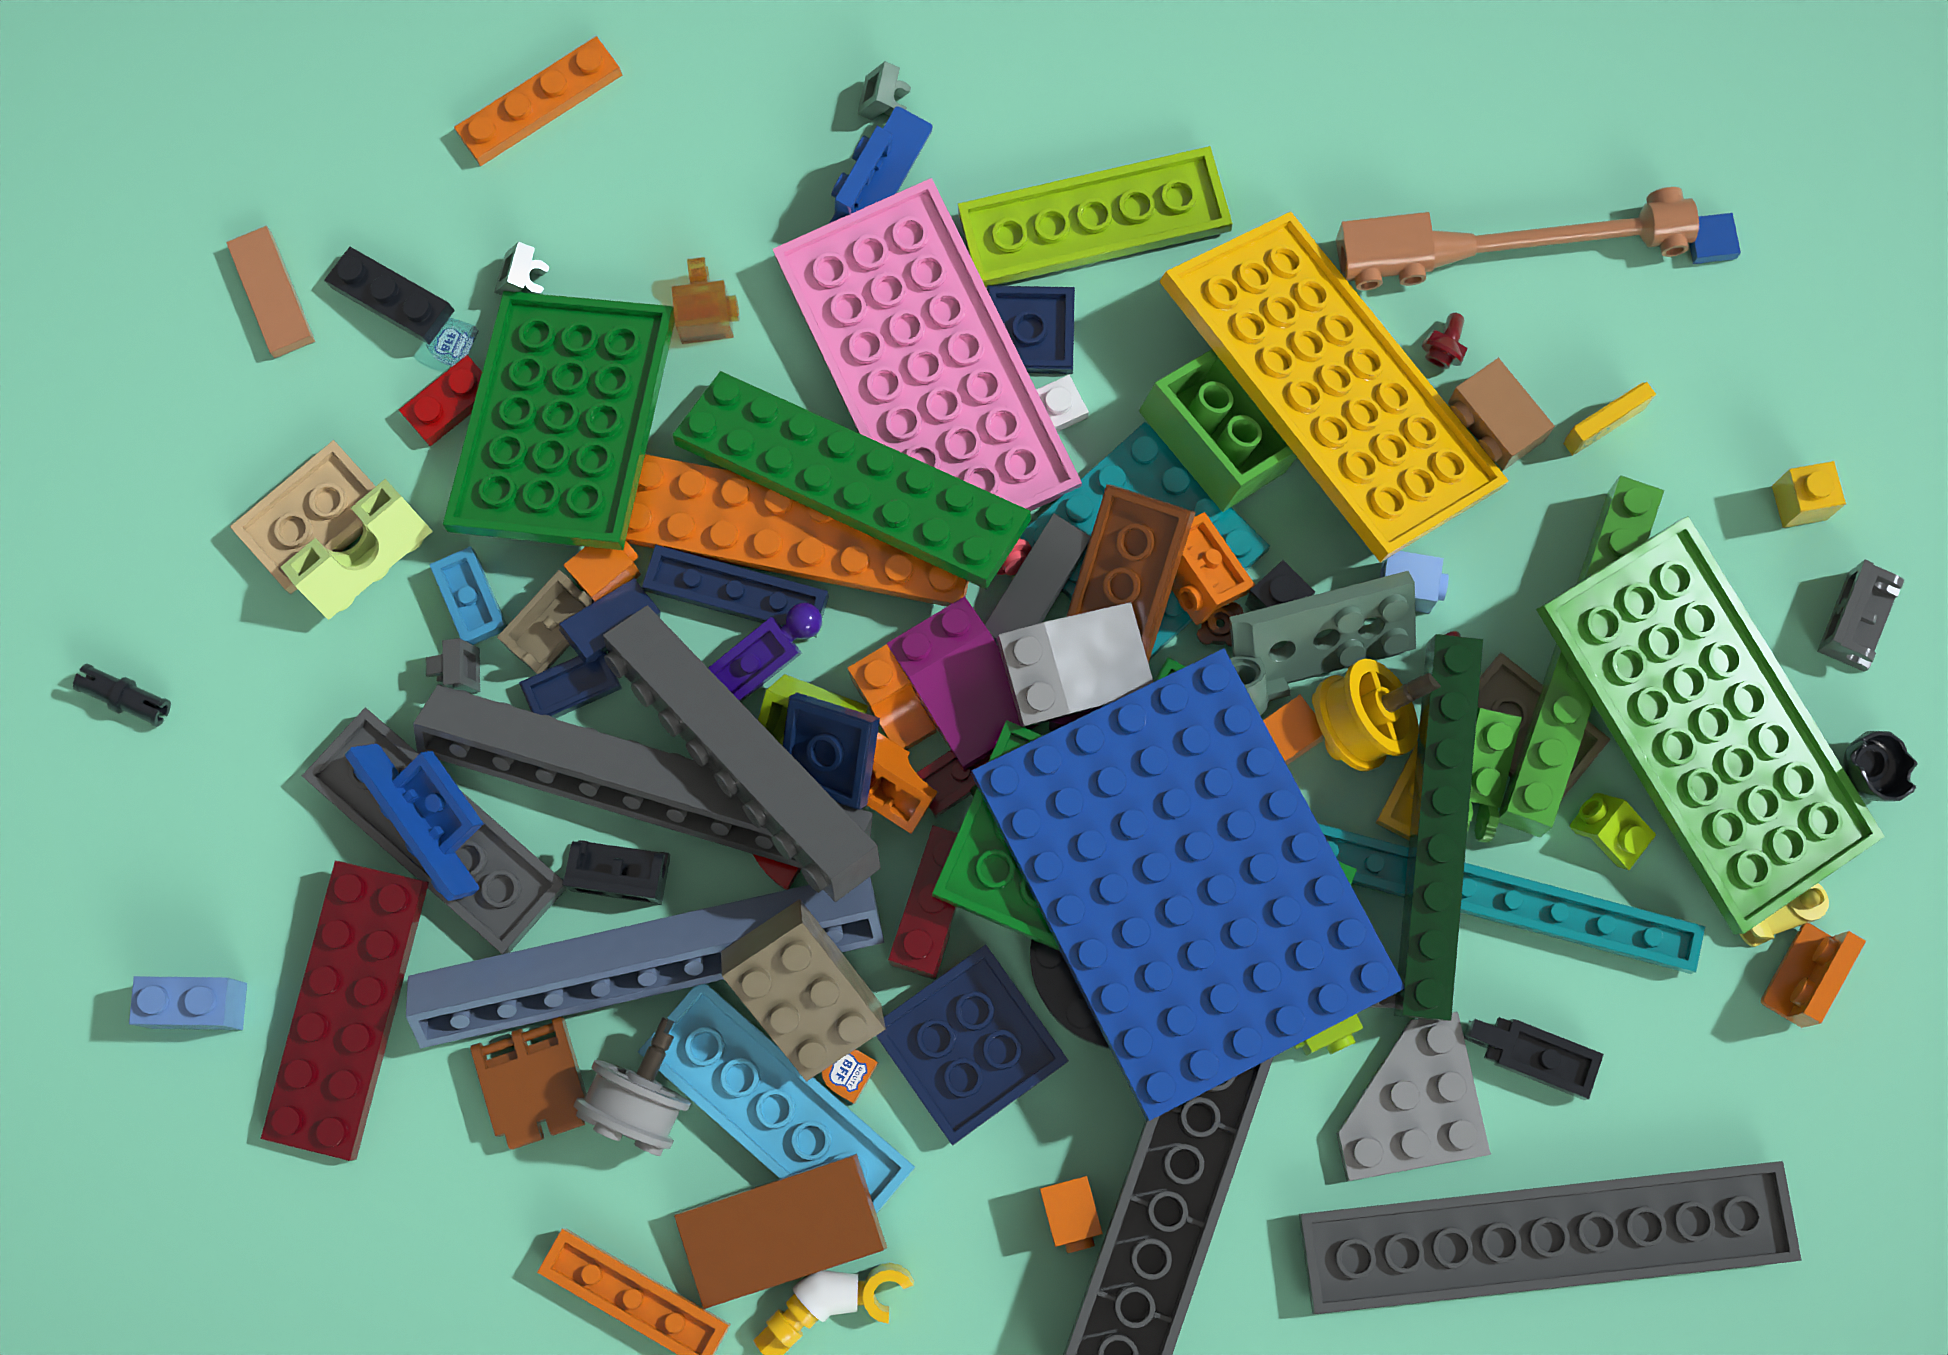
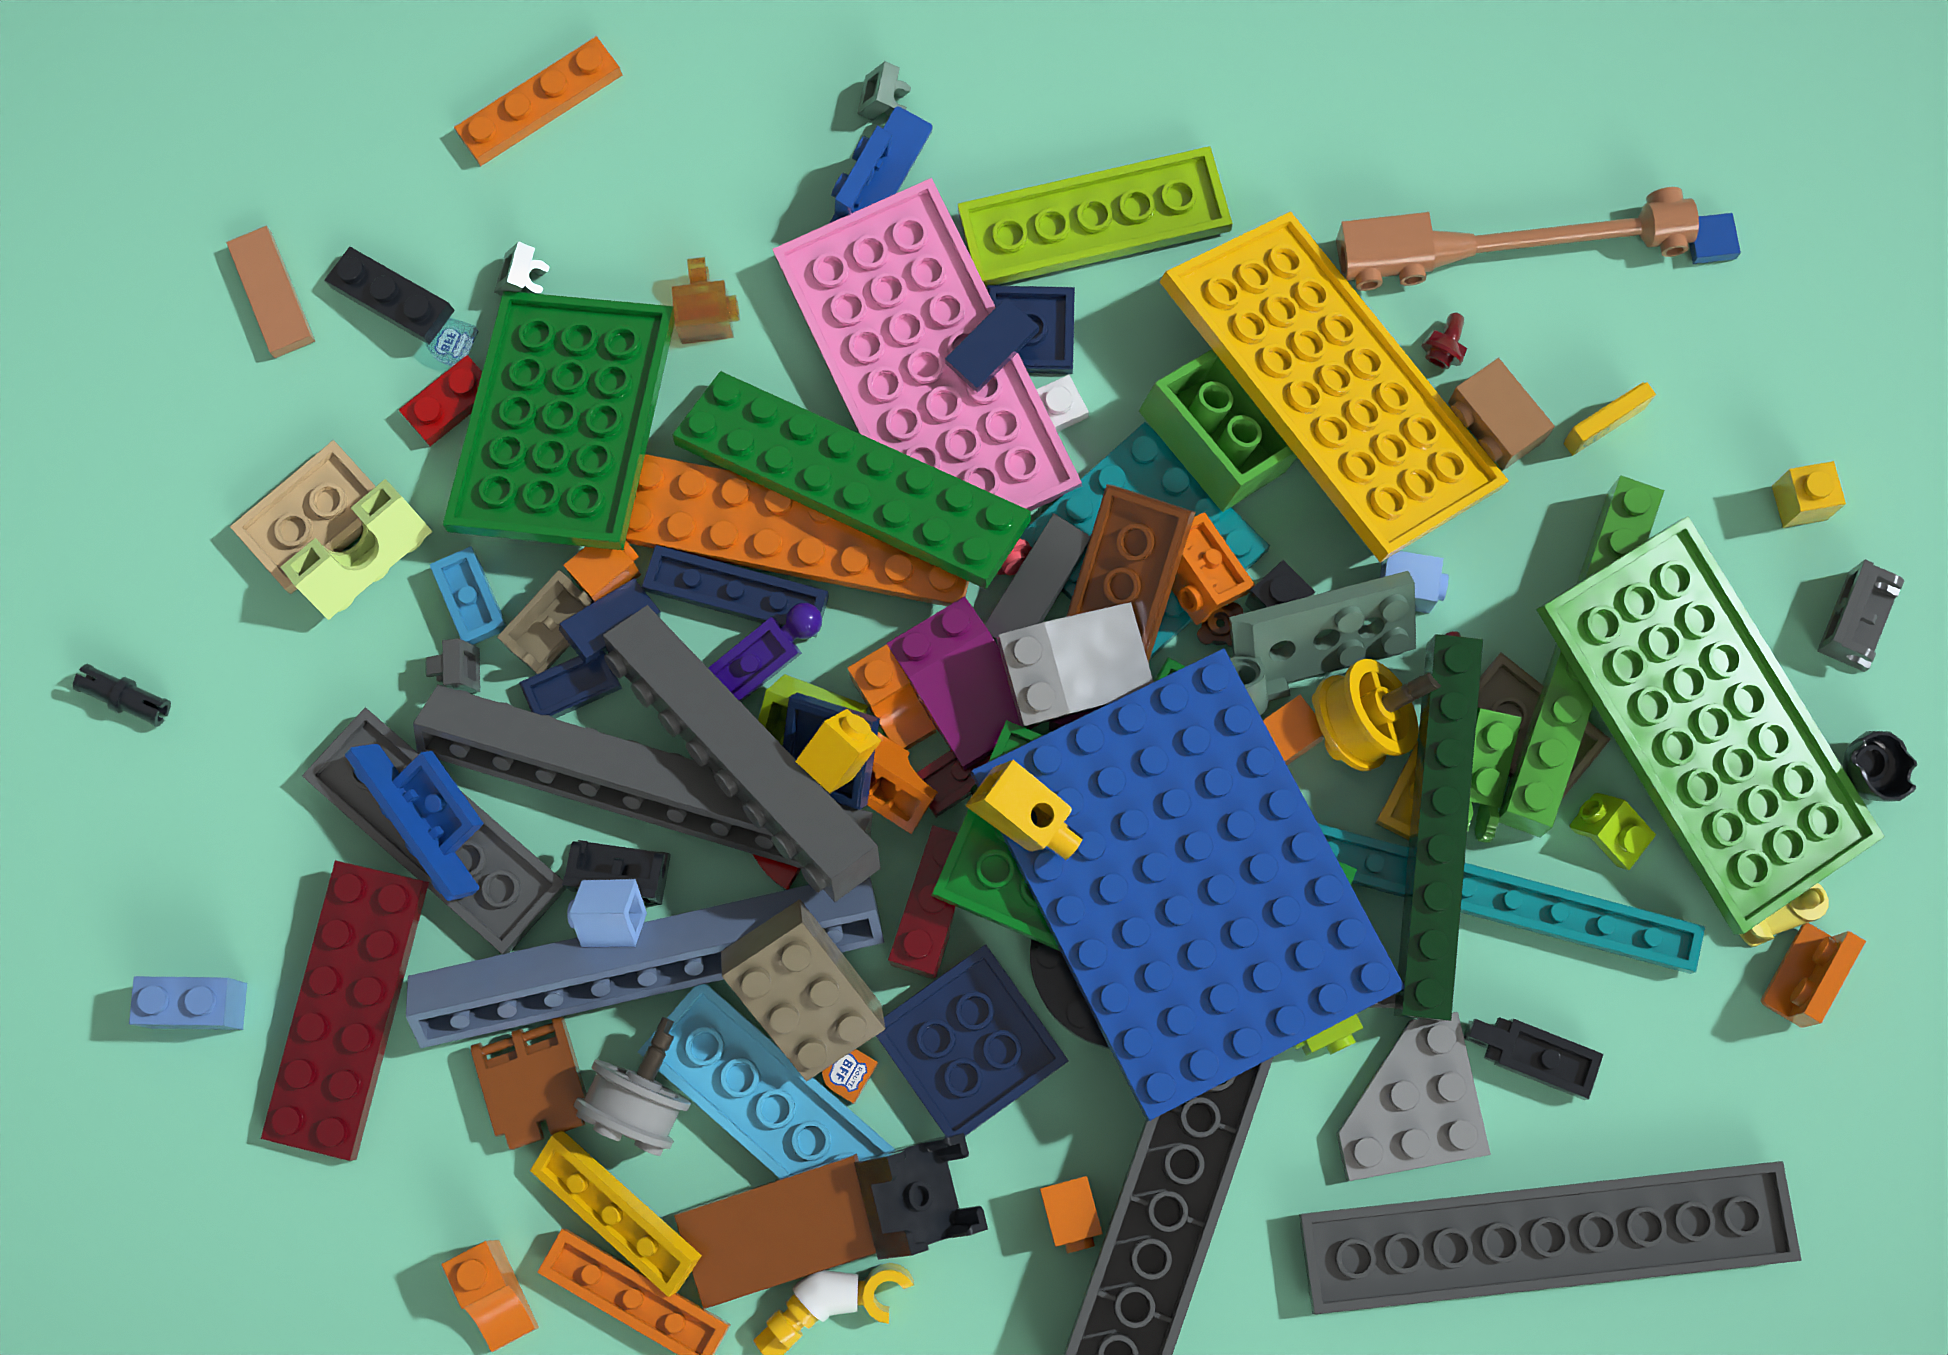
none -> orange arch [441,1240,539,1352]
none -> yellow plate [530,1131,702,1297]
none -> light blue brick [567,879,647,947]
none -> yellow brick [795,709,882,793]
none -> black panel [854,1133,988,1260]
none -> dark blue tile [945,297,1039,393]
none -> yellow torso [965,760,1083,860]

